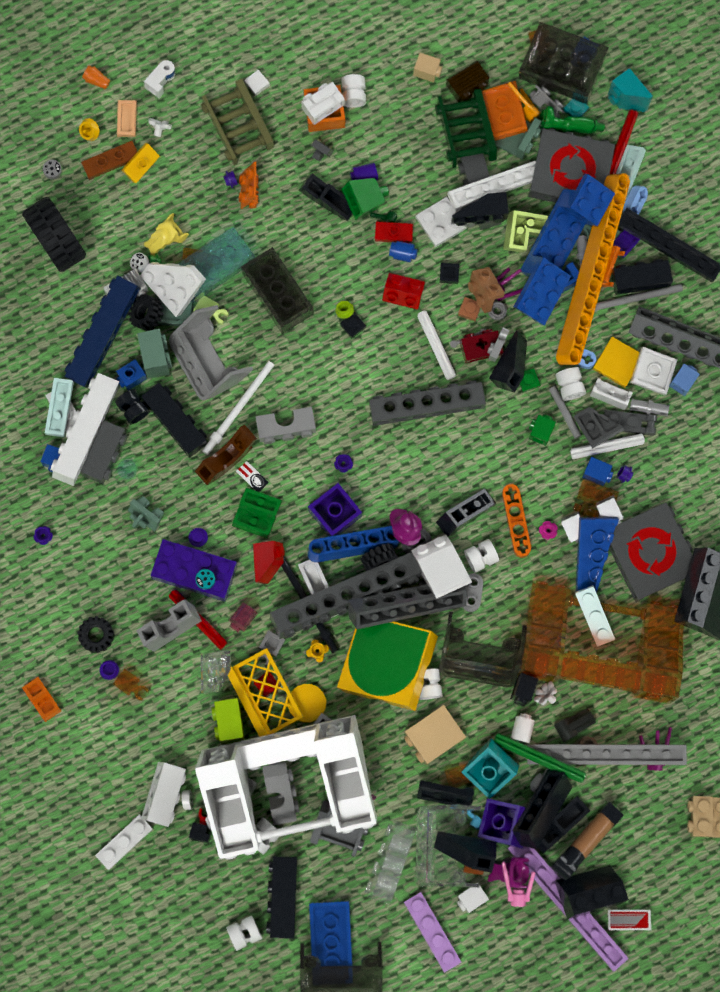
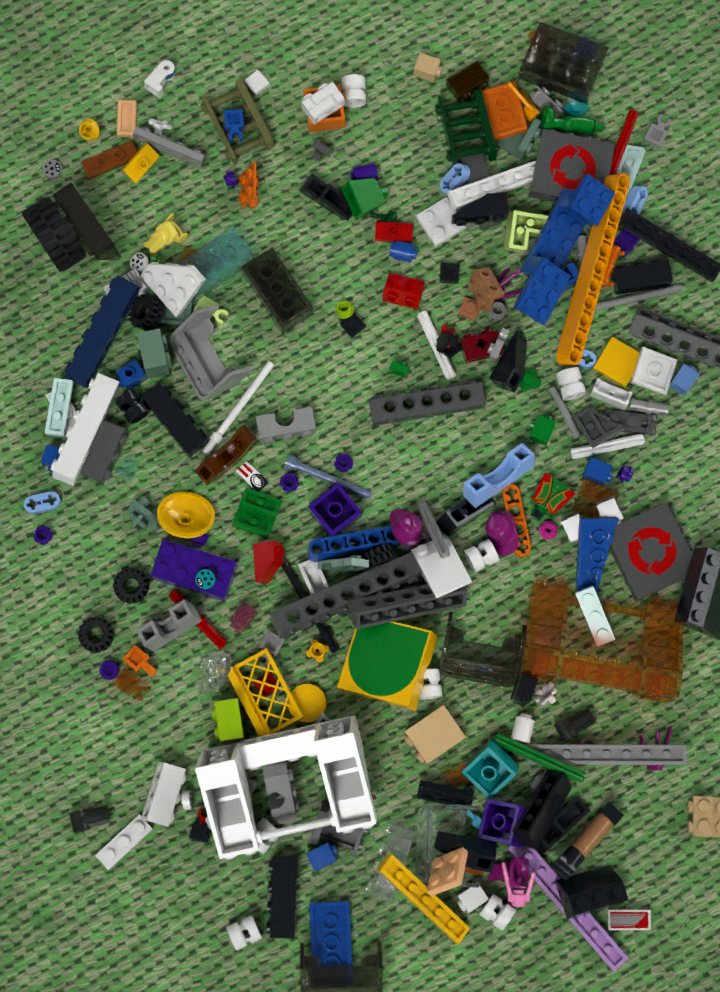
orange slope [22,677,61,722] -> none
orange cone [82,65,111,90] -> none
lavender plate [404,892,462,973] -> none
light grey plate [462,573,483,612] -> none
teal slope [608,68,653,112] -> none
none -> light blue beam [24,491,61,514]
none -> clear smoke slope [52,183,122,260]
none -> pearl dark grey piece [69,805,111,833]
none -> black tyre [113,567,149,604]
none -> orange plate [122,645,157,678]
none -> light grey plate [133,126,205,168]
none -> yellow dish [157,492,215,538]
none -> blue plate [224,109,244,143]
none -> dark purple plate [280,473,299,492]
none -> sand blue piece [284,454,372,498]
none -> blue brick [306,841,339,871]
none -> sand green wing [318,555,369,574]
none -> yellow plate [376,853,470,944]
none -> green plate [389,361,410,379]
none -> light grey axle [417,502,450,559]
none -> light nougat plate [427,847,468,896]
none -> black piece [436,323,462,358]
none -> light blue beam [440,163,470,193]
none -> light blue arch [463,443,535,508]
none -> white wheel [479,894,516,931]
none -> magenta piece [485,510,519,556]
none -> torso [530,473,575,522]
none -> light grey plate [643,114,671,149]

